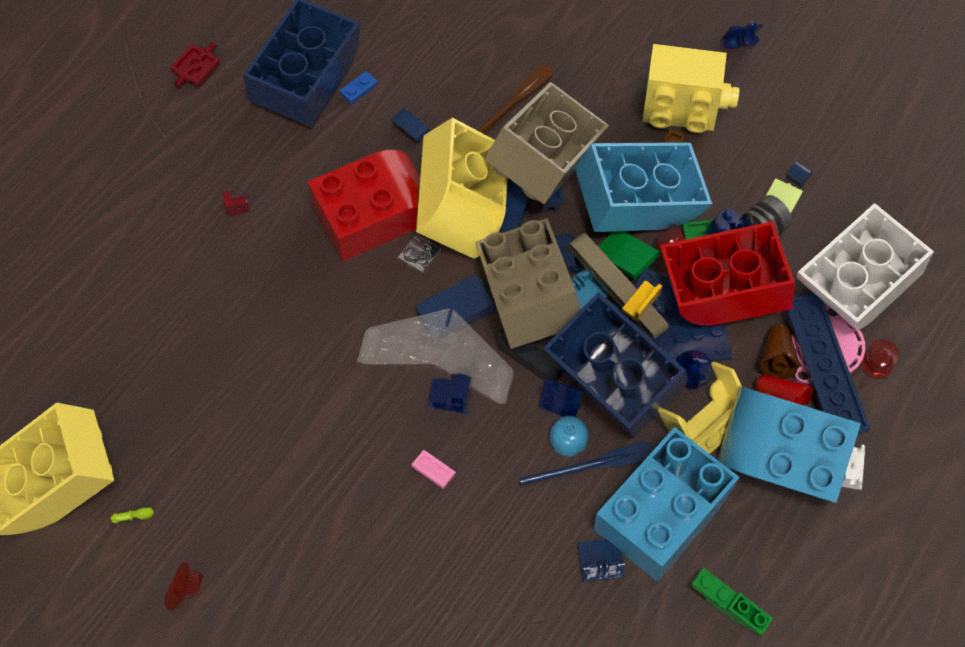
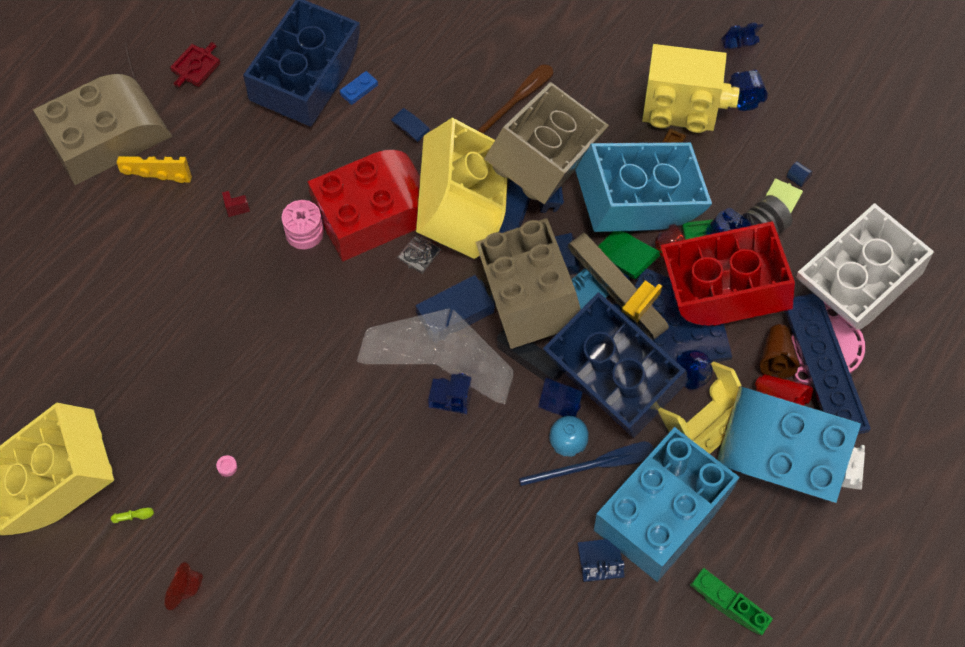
bright pink plate [411,450,456,490] -> none
clear red piece [861,339,899,379] -> none
none -> dark tan brick [33,74,172,185]
none -> yellow wing [116,156,192,183]
none -> bright pink tile [216,455,237,477]
none -> bright pink wheel [282,200,324,250]
none -> clear blue brick [728,69,768,111]

